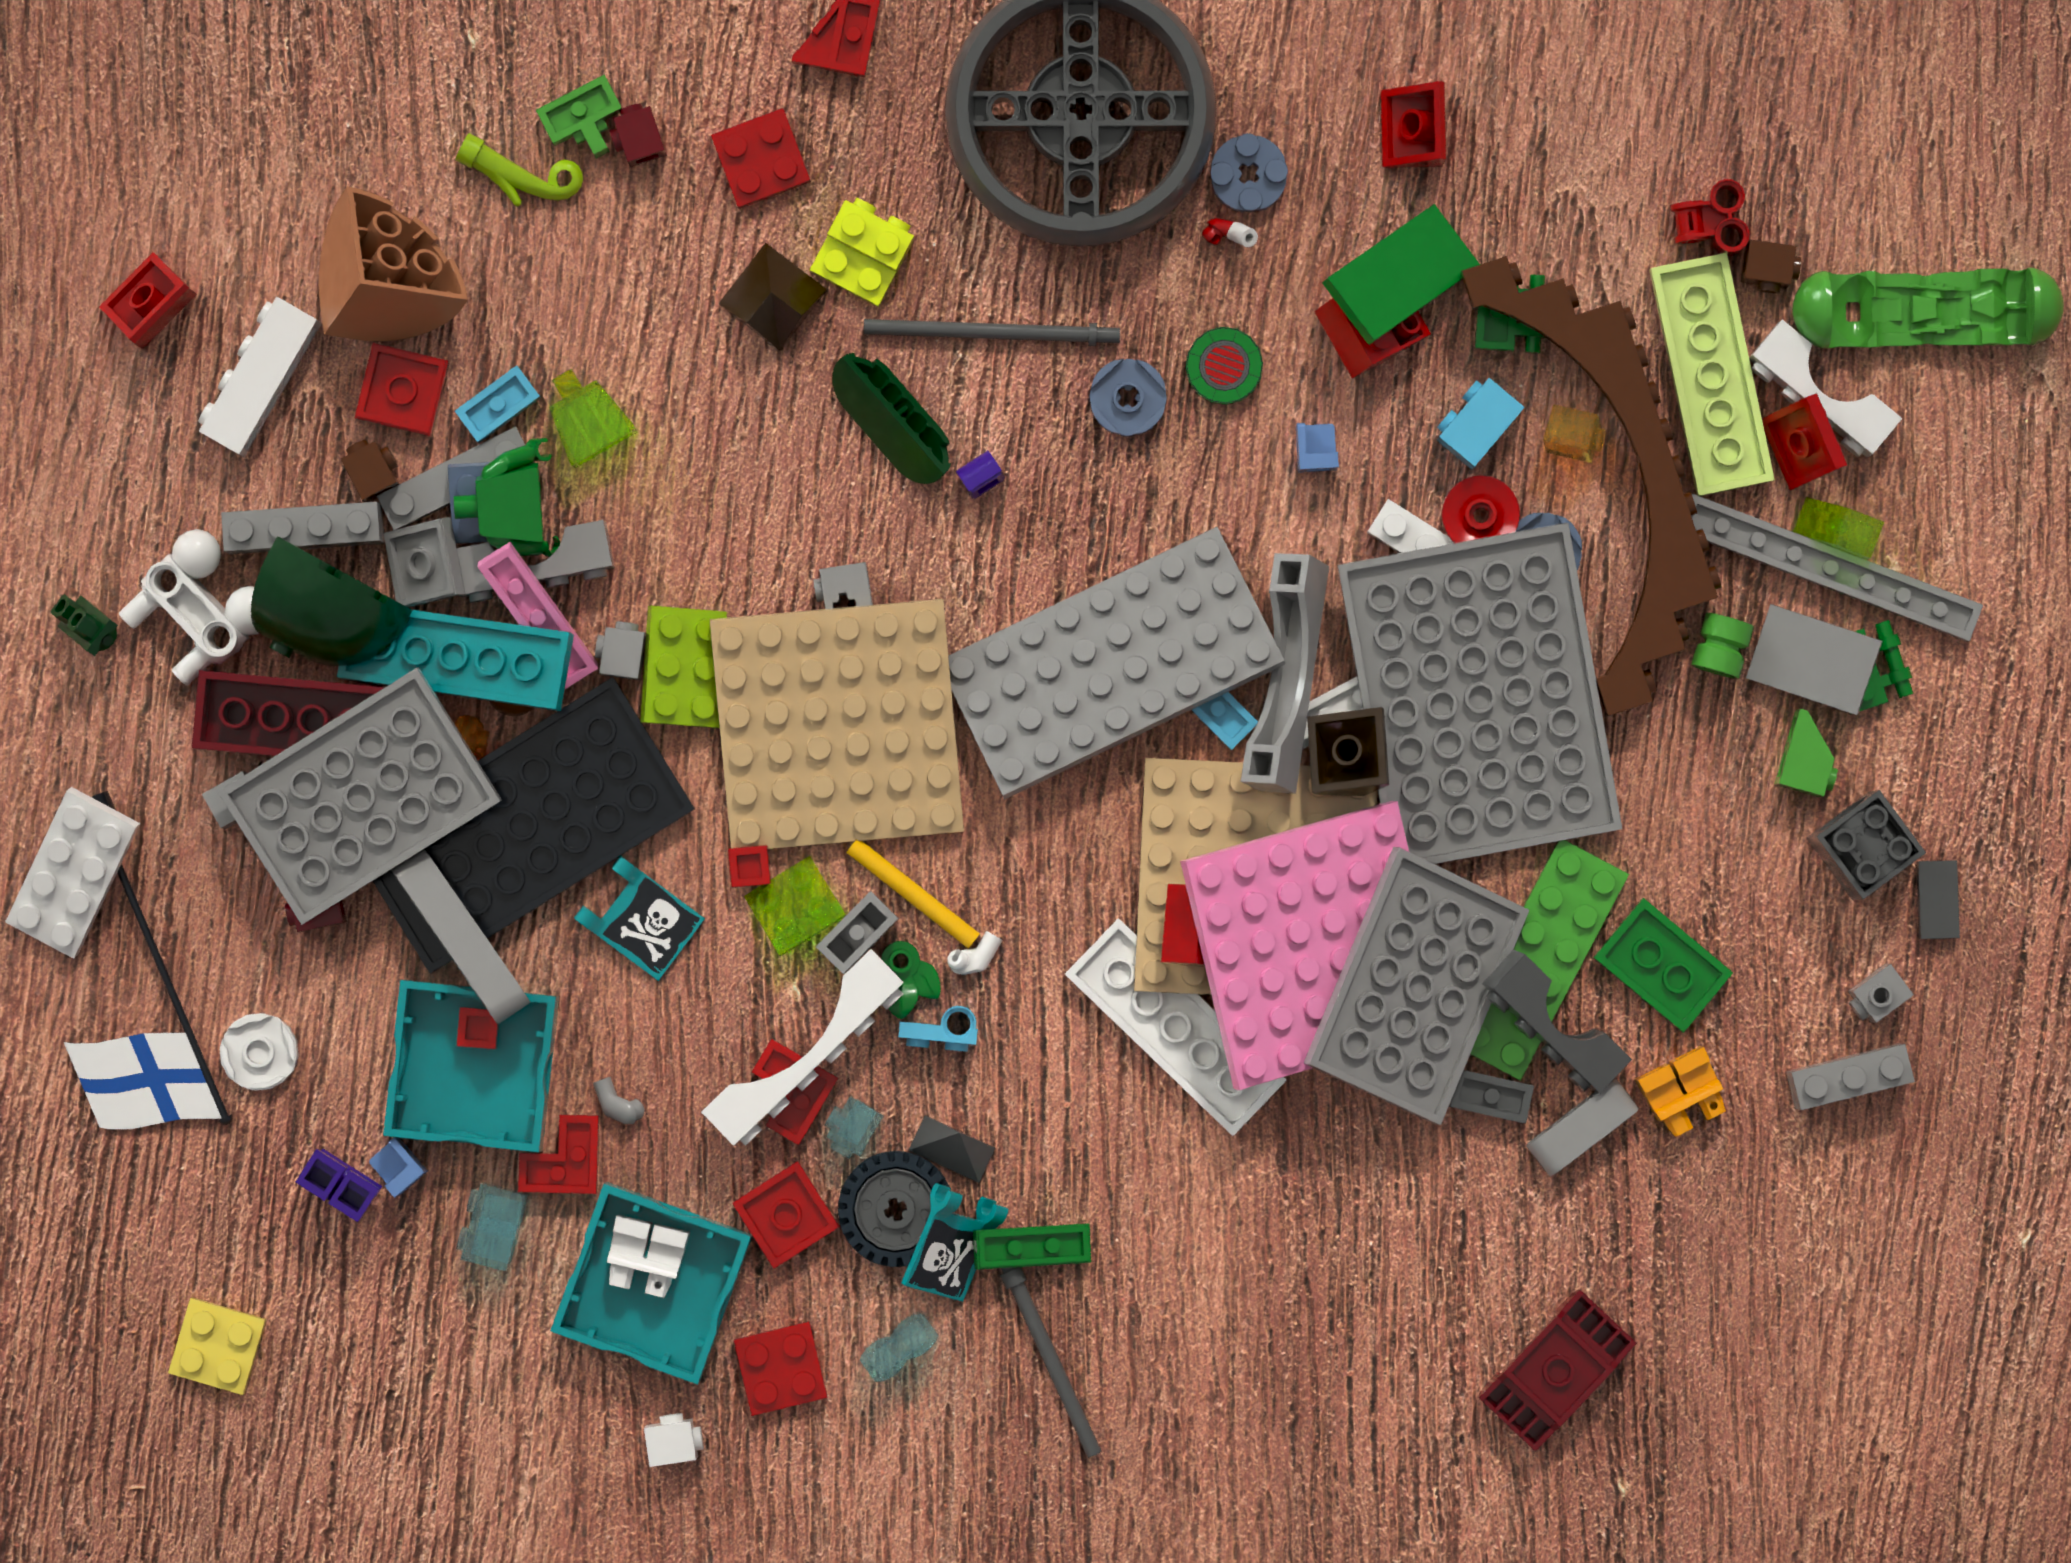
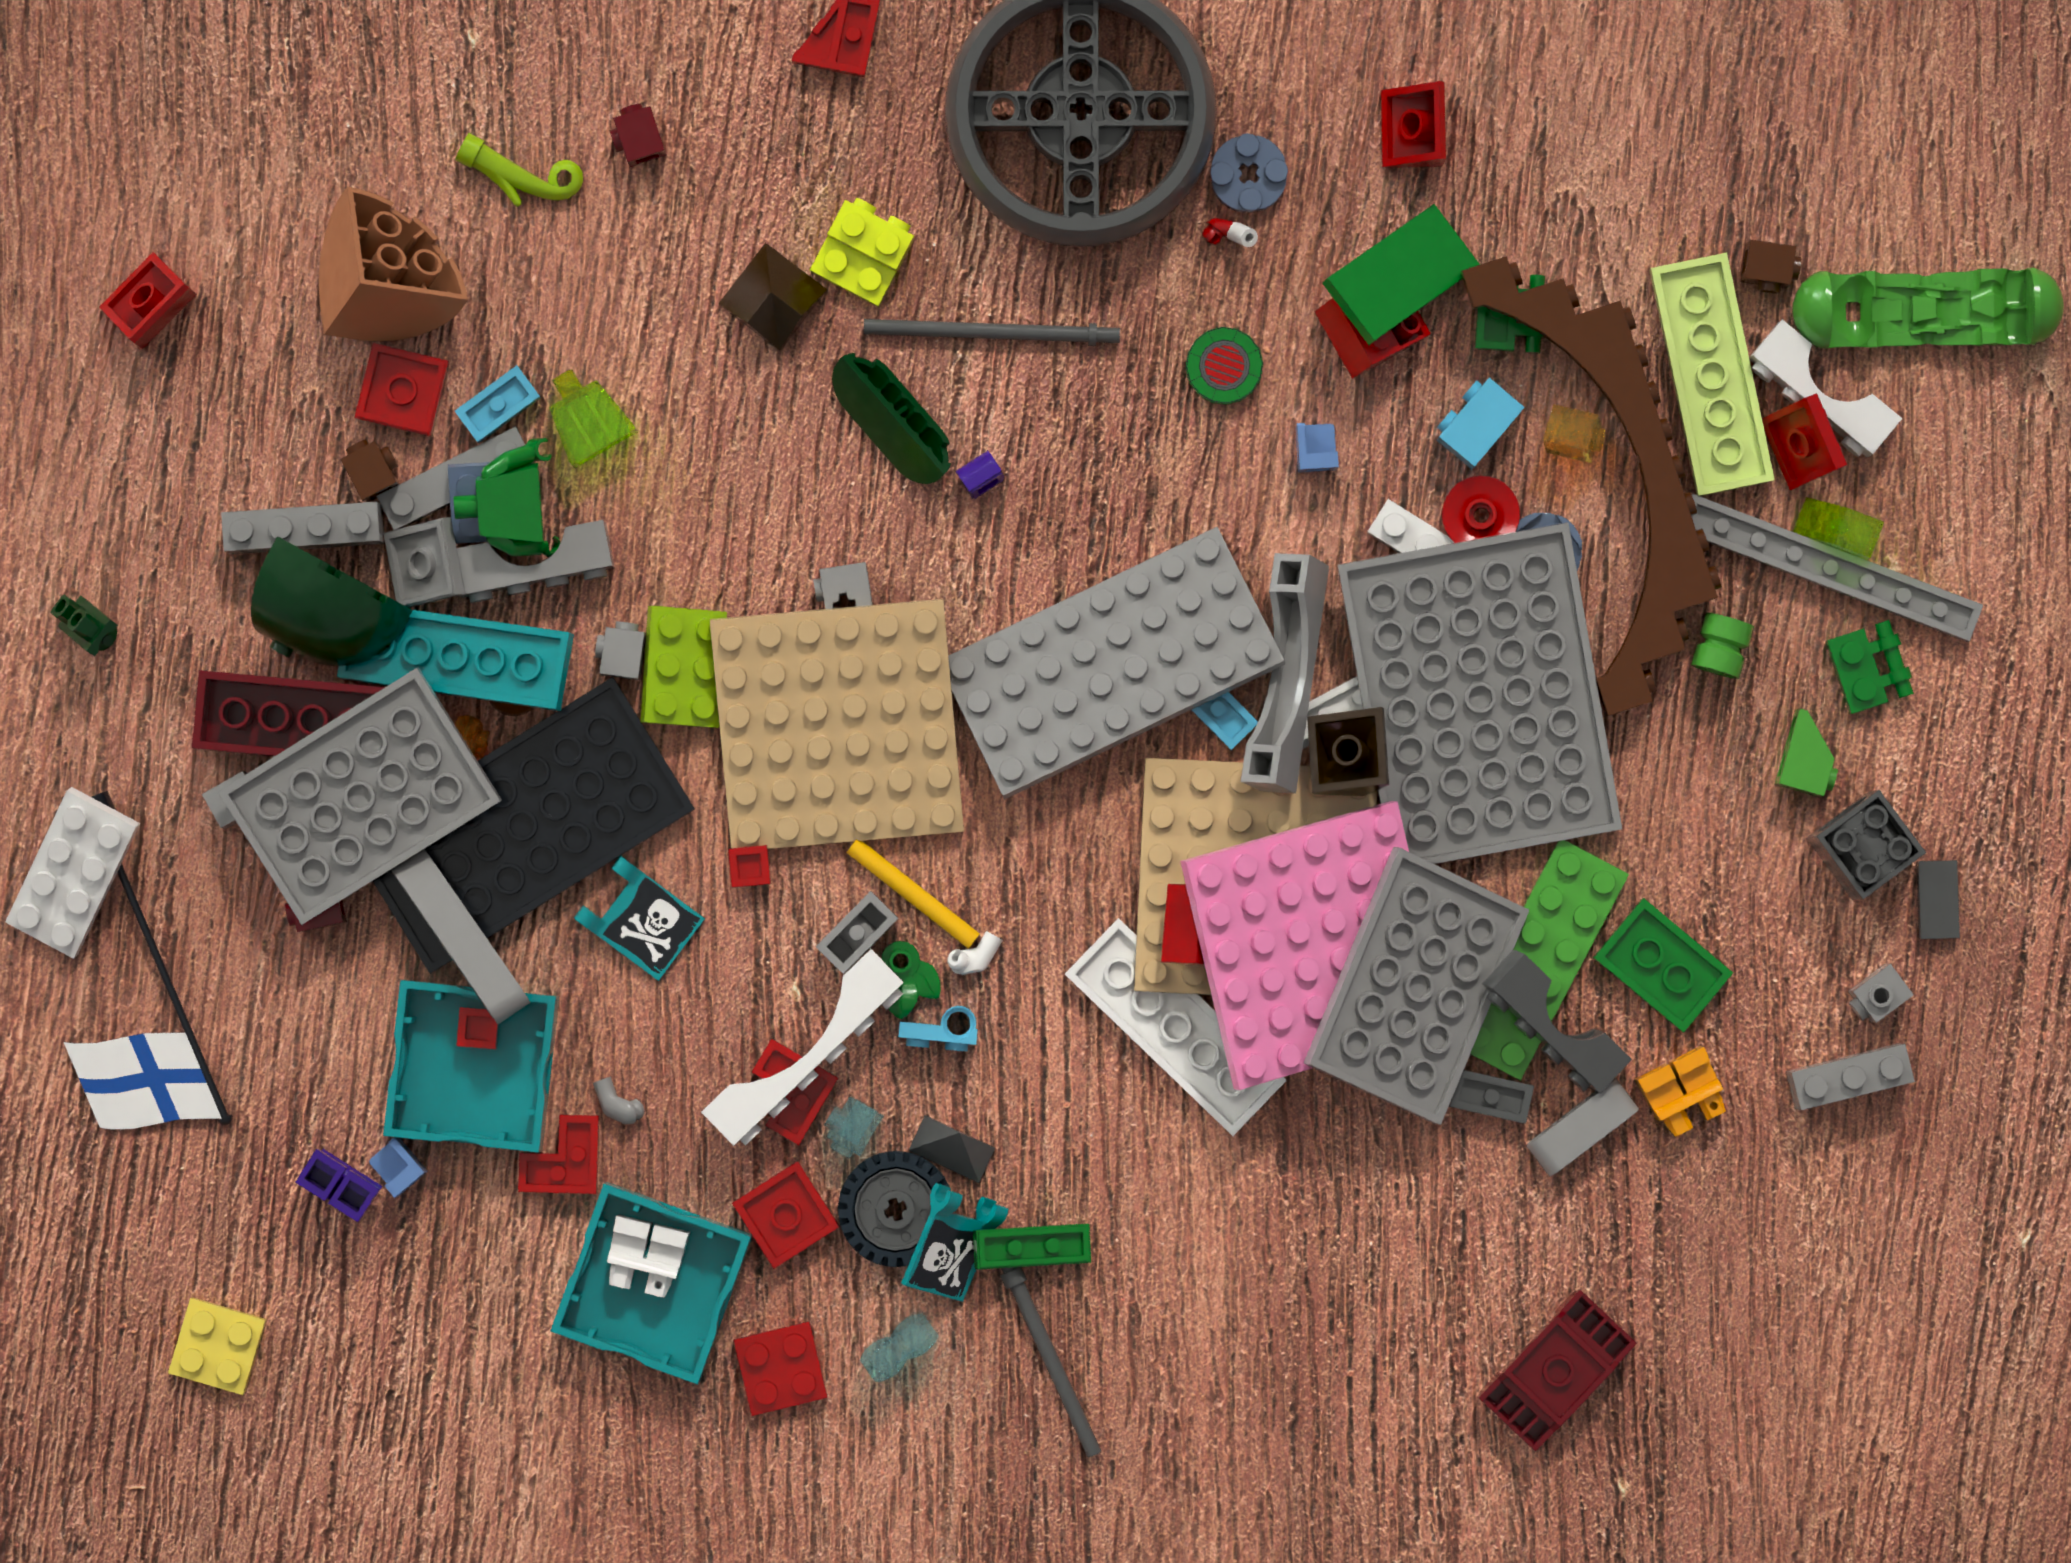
white piece [119,529,259,685] -> none
white brick [198,296,321,458] -> none
white tile [220,1013,299,1091] -> none
clear light blue brick [456,1182,529,1271] -> none
bright pink plate [478,542,598,689] -> none
bright green hinge [536,74,622,159] -> none
white brick [644,1413,704,1467] -> none
red plate [711,108,811,209] -> none
clear neon green hinge [744,855,846,957] -> none
sand blue plate [1089,359,1167,437] -> none
red piece [1670,179,1750,257] -> none
light grey tile [1746,604,1883,715] -> none

